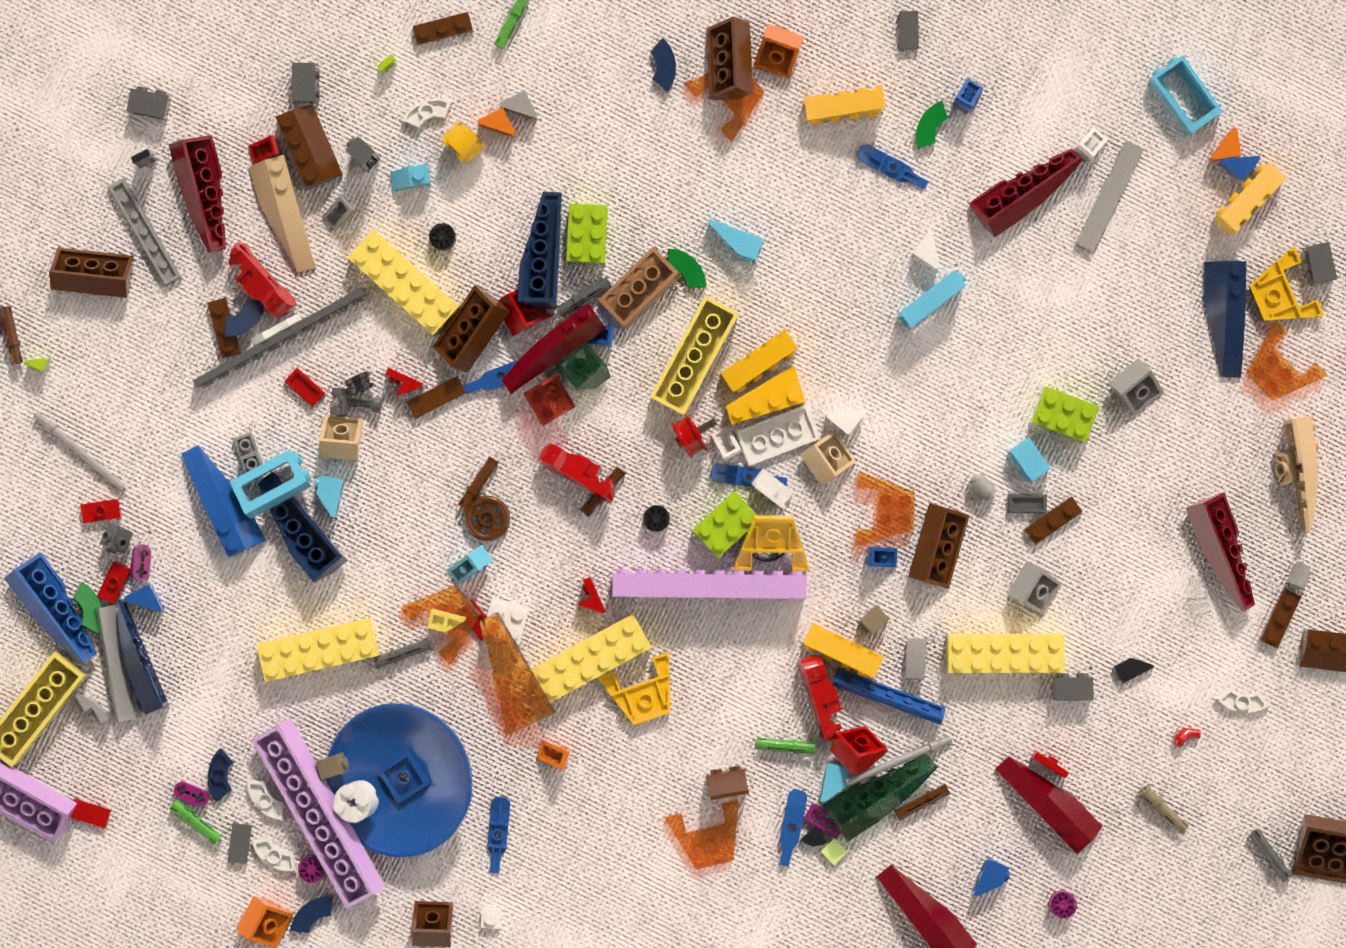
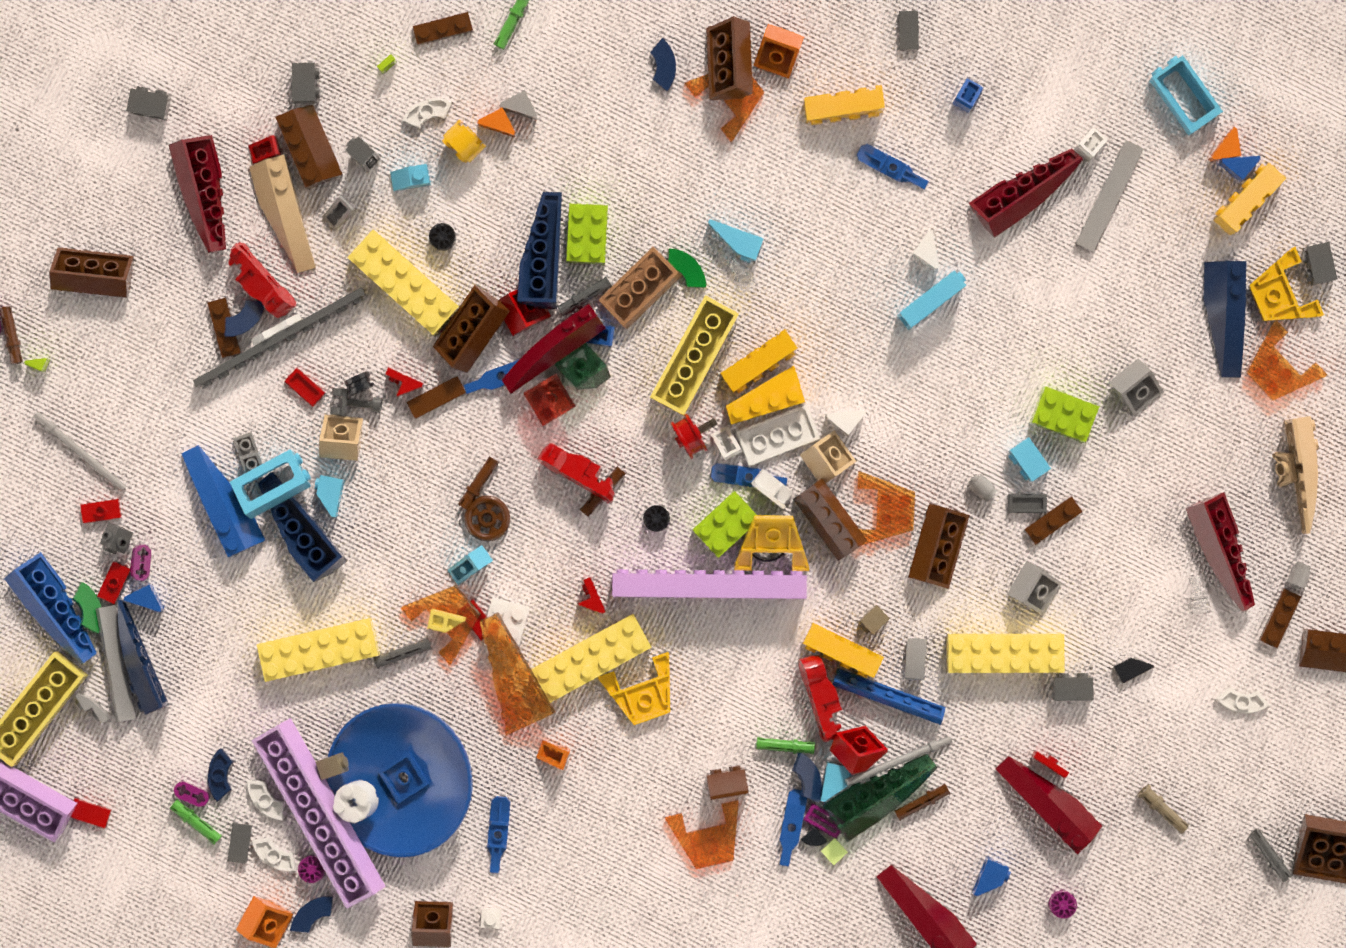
light grey tile [108,177,182,287] -> none
black tile [131,149,157,168] -> none
blue slope [867,547,898,567] -> none
green tile [915,100,948,149] -> none
arm [1174,728,1201,747] -> none
none -> dark blue tile [792,753,822,803]
none -> reddish brown slope [793,478,867,561]

